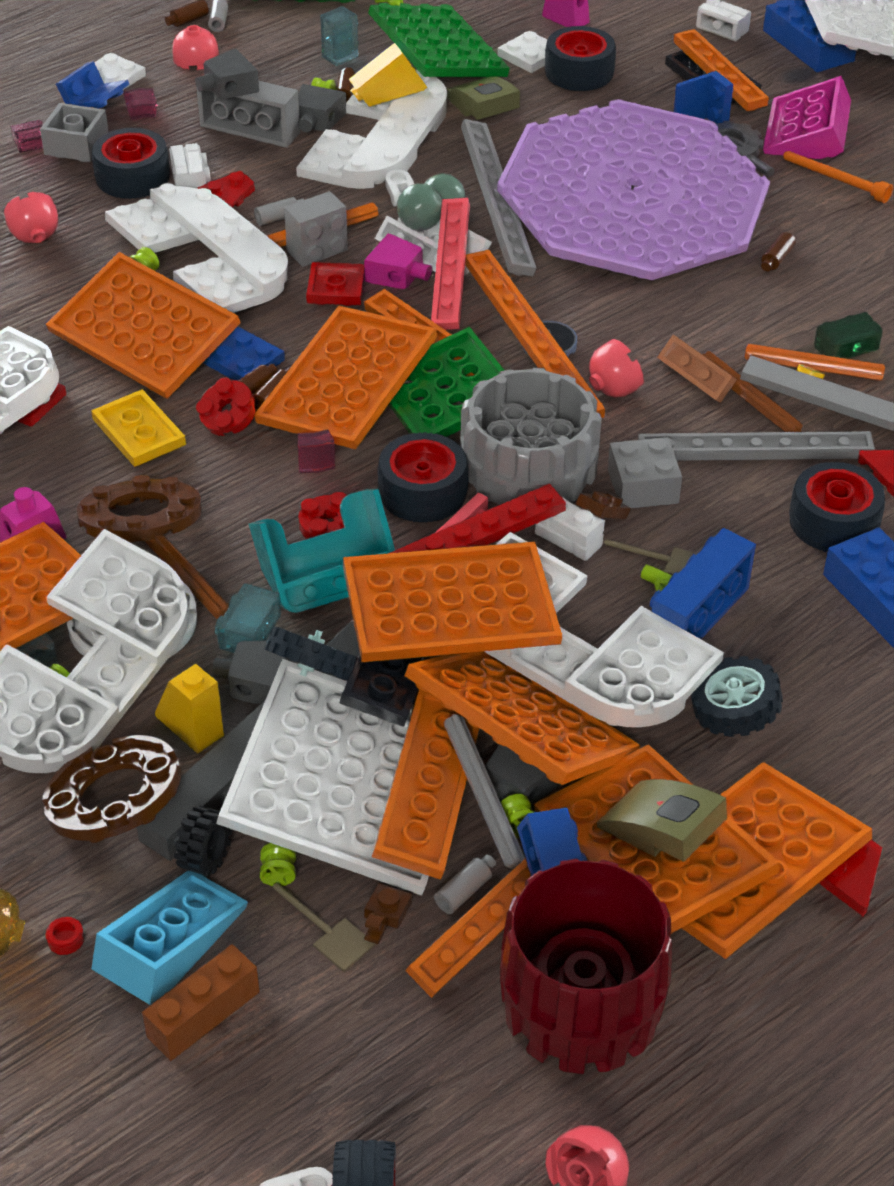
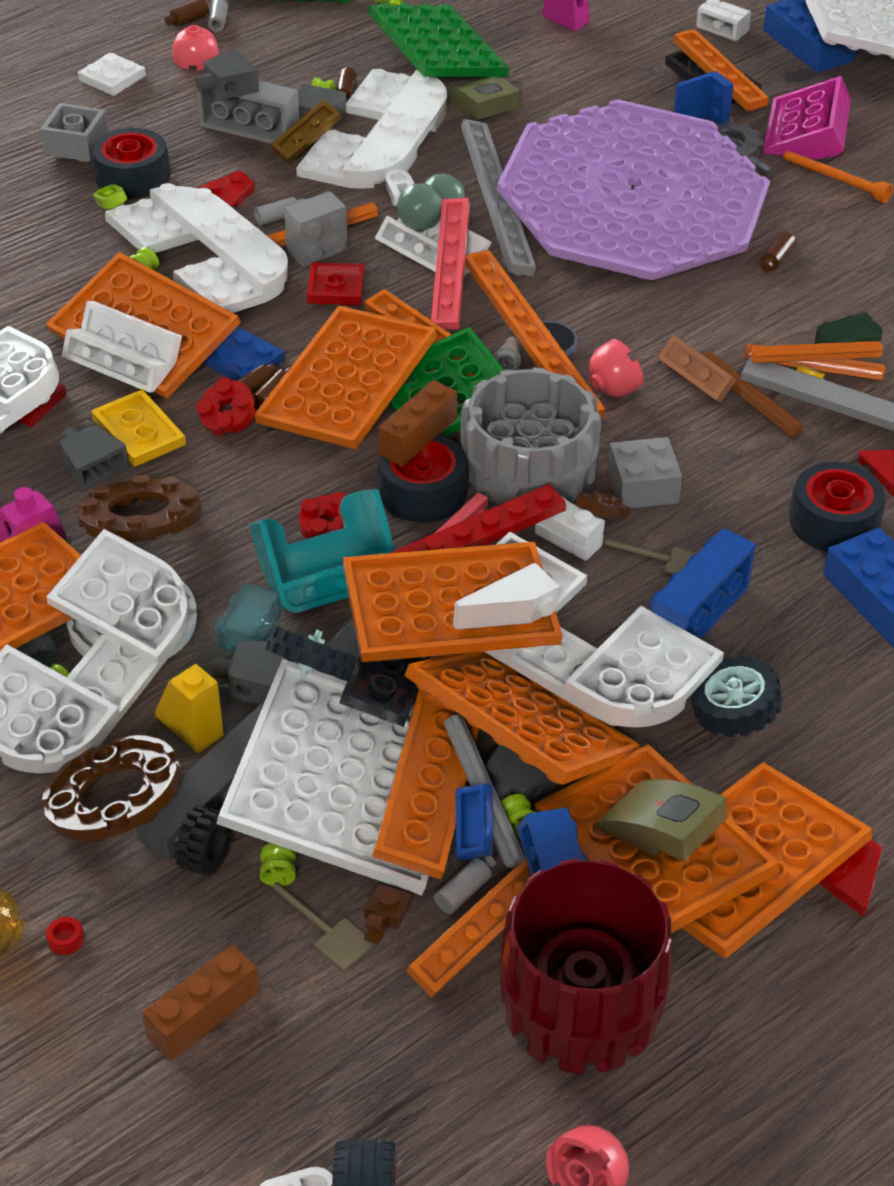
coral cylinder [4,192,58,243] -> none
clear pink piece [10,120,43,153] -> none
blue bracket [56,61,130,109] -> none
medium azure slope [91,871,248,1005] -> none
clear pink piece [123,88,157,121] -> none
dark orange axle [145,535,231,620] -> none
white brick [169,143,211,189] -> none
clear pink piece [298,429,335,473] -> none
clear light blue brick [320,6,359,66] -> none
yellow slope [349,43,427,107] -> none
dark pink torso [364,233,432,289] -> none
white plate [498,31,547,73] -> none
black wheel [545,26,616,91] -> none
light grey tile [638,431,875,461] -> none
lime arm [641,564,672,591] -> none
none -> dark grey torso [59,425,129,491]
none -> white slope [62,301,182,393]
none -> lime plate [93,184,127,210]
none -> pearl gold plate [271,99,342,164]
none -> dark orange brick [378,380,457,467]
none -> white slope [453,563,560,629]
none -> blue tile [456,783,493,861]
none -> light grey cone [494,337,521,371]
none -> orange axle [750,341,883,363]

